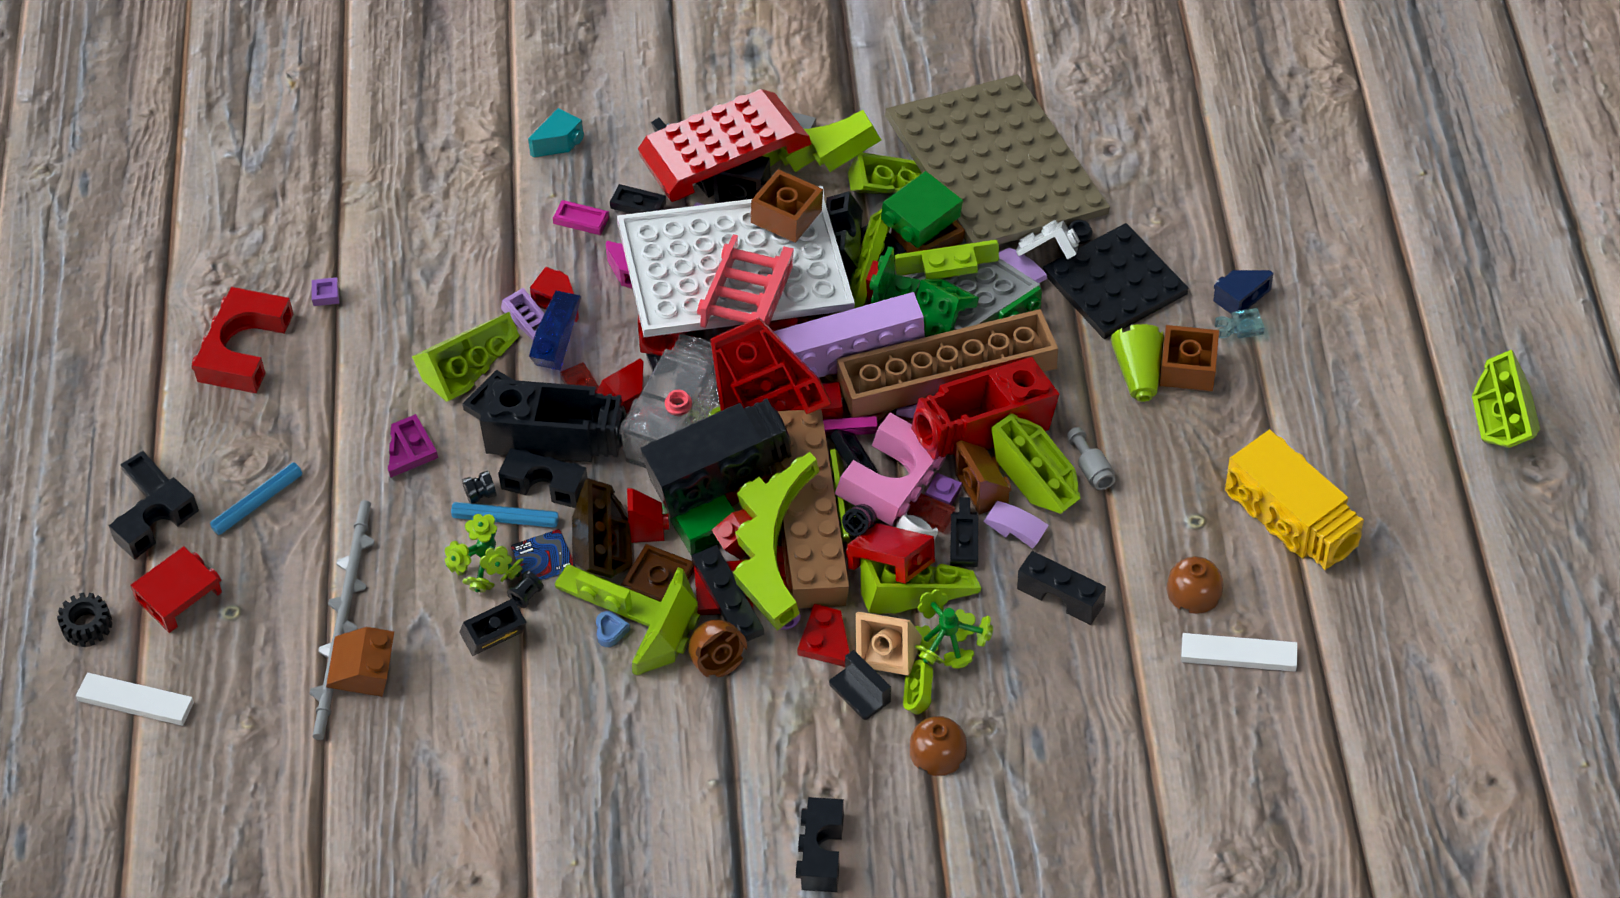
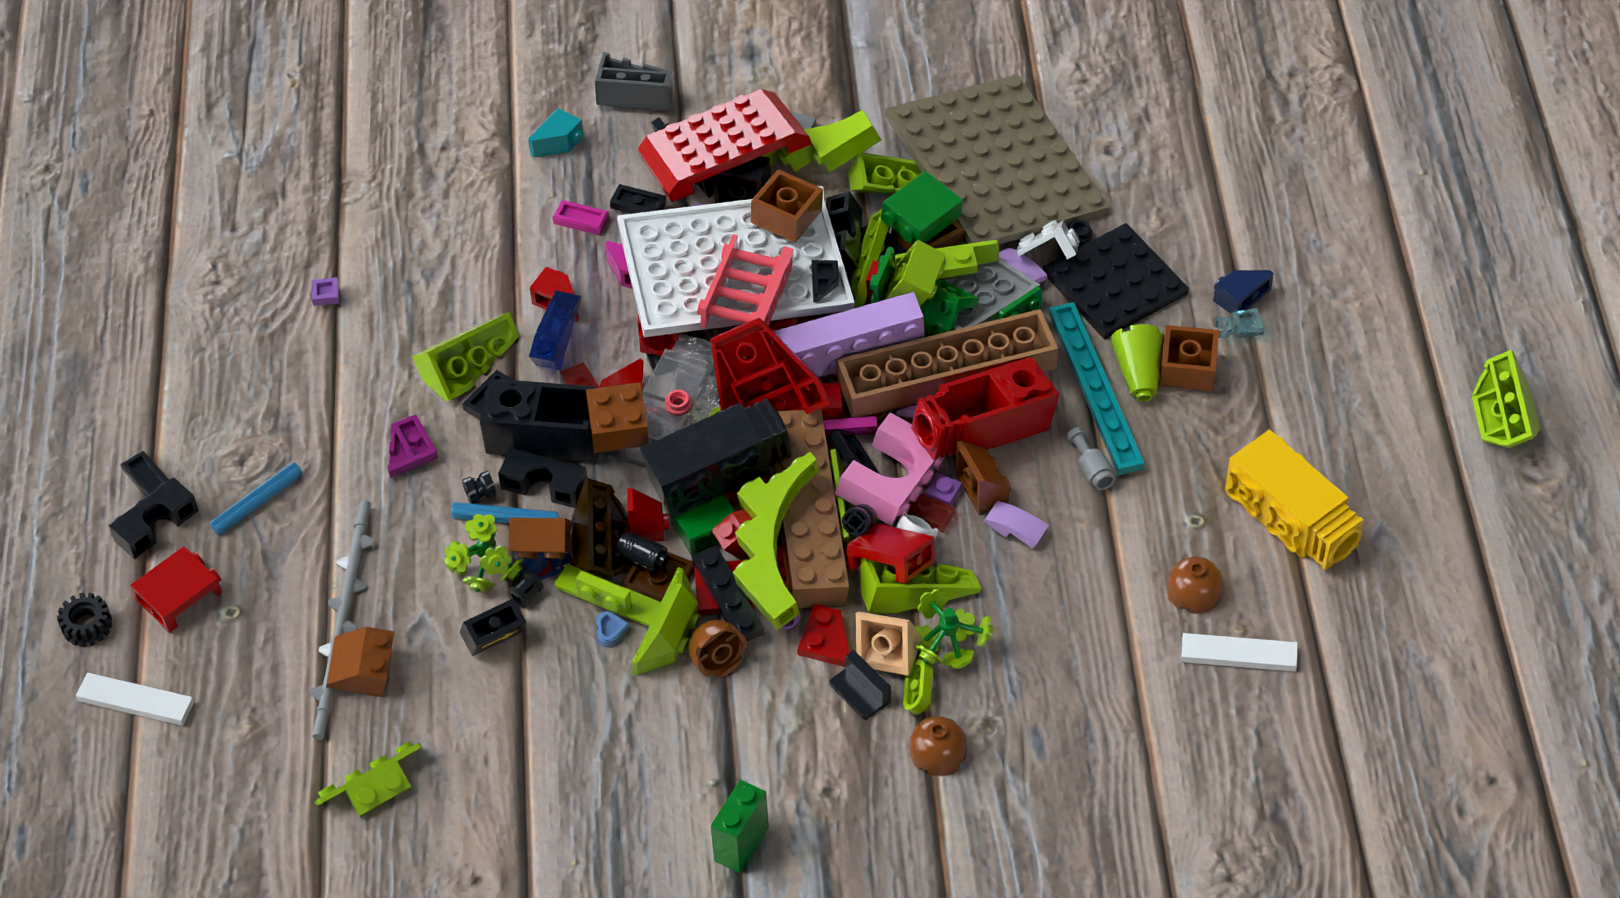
red arch [192,287,294,393] -> none
lavender slope [501,288,554,340] -> none
black arch [796,797,844,892] -> none
black hinge [950,497,979,567] -> none
lime wedge [992,413,1081,514] -> none
black arch [1017,551,1106,625] -> none
none -> lime bracket [314,741,422,816]
none -> dark orange brick [509,518,572,559]
none -> dark orange brick [586,382,649,453]
none -> dark grey wedge [595,52,673,110]
none -> black head [617,532,670,572]
none -> green brick [710,779,769,873]
none -> black tile [811,260,839,303]
none -> lime slope [883,239,945,307]
none -> teal plate [1049,302,1144,476]

